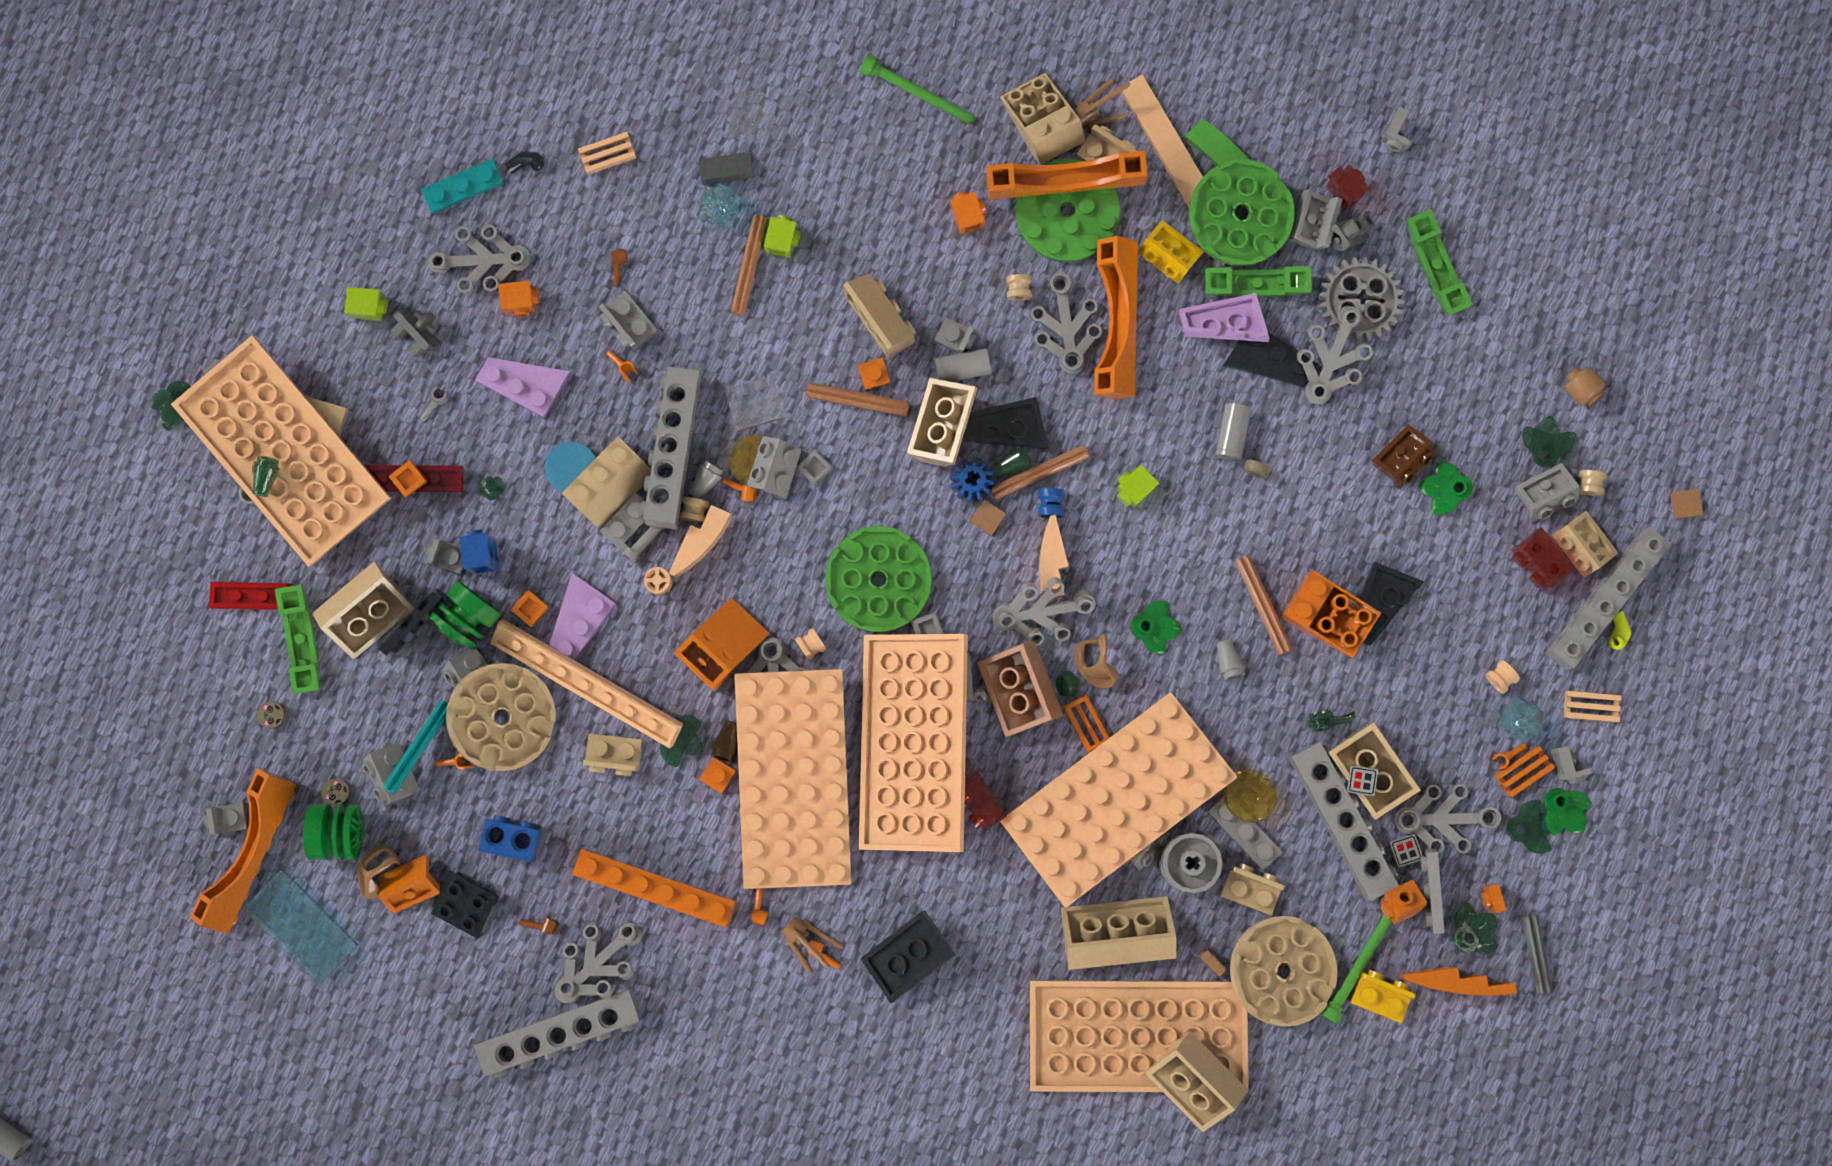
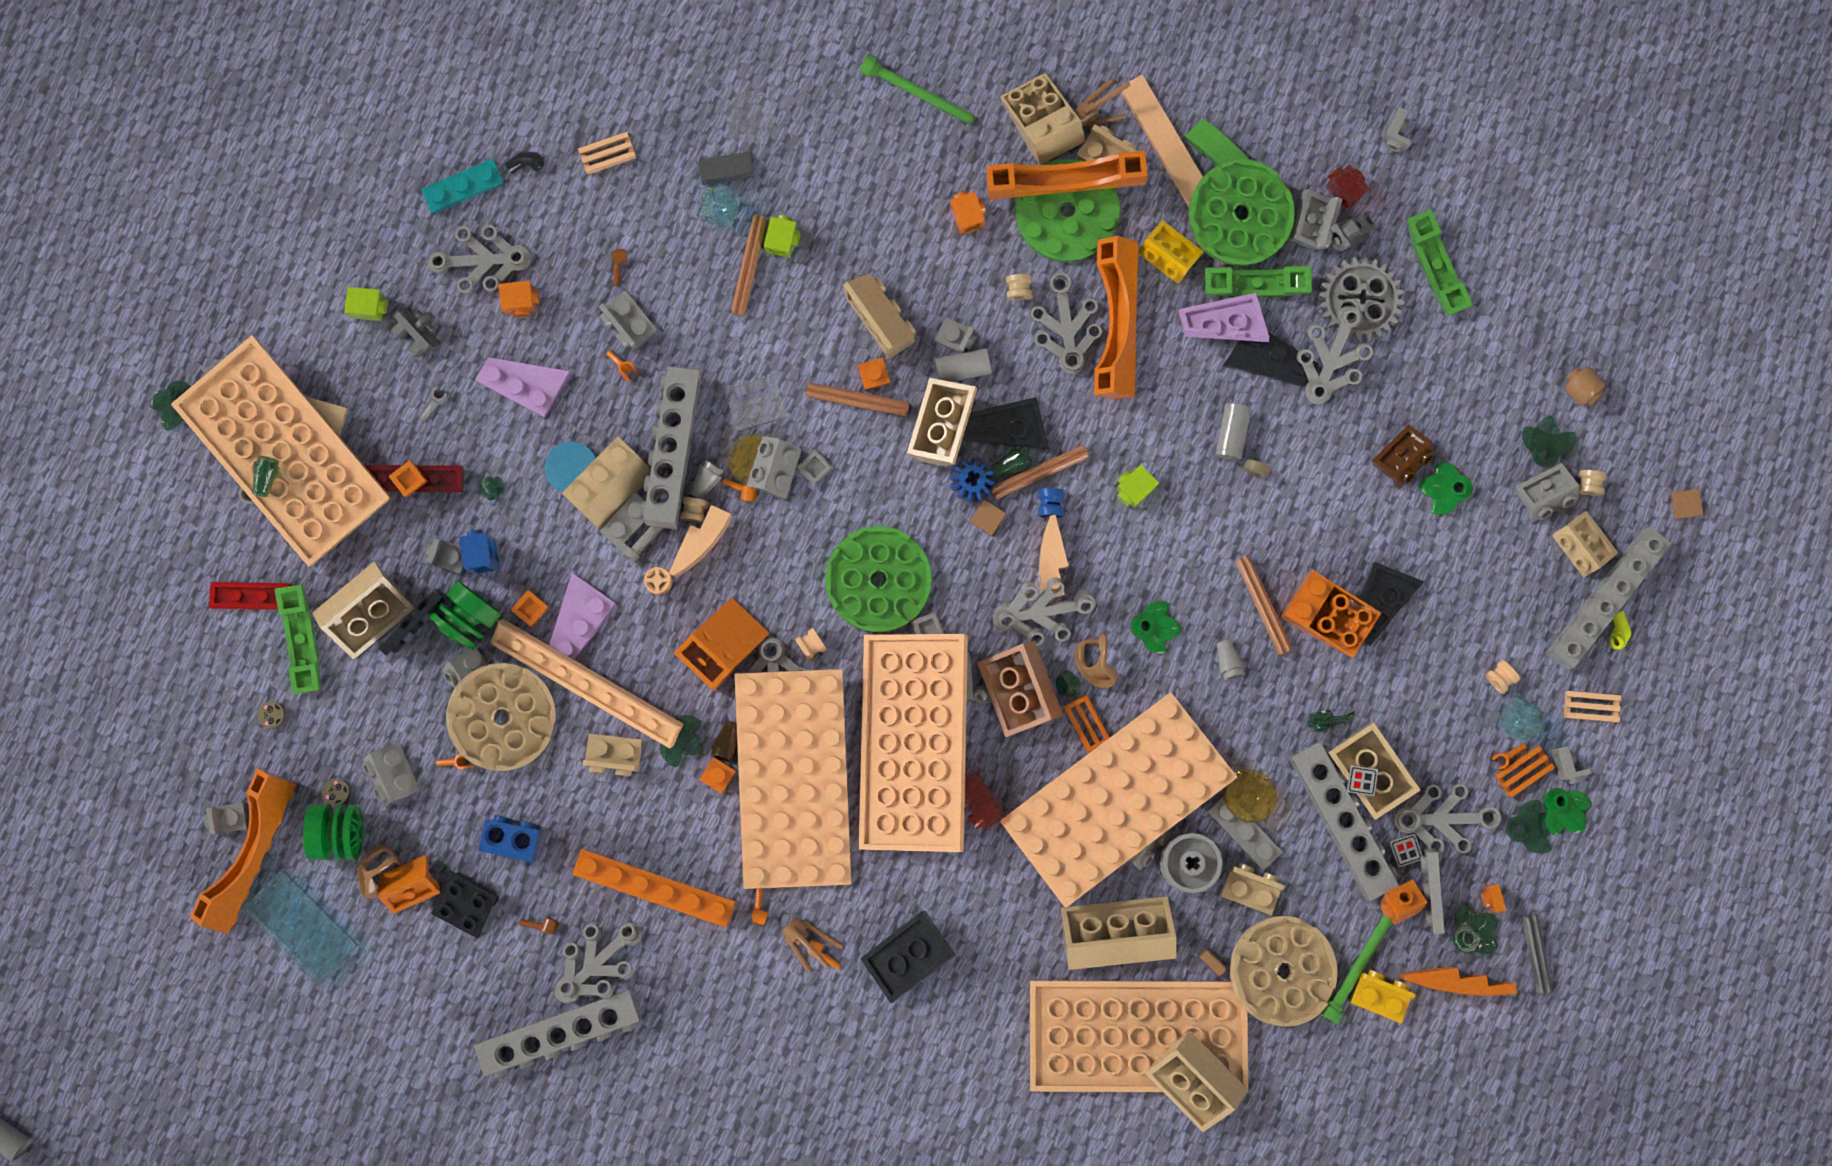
teal axle [383,700,448,795] -> none
clear red brick [1510,527,1576,591] -> none

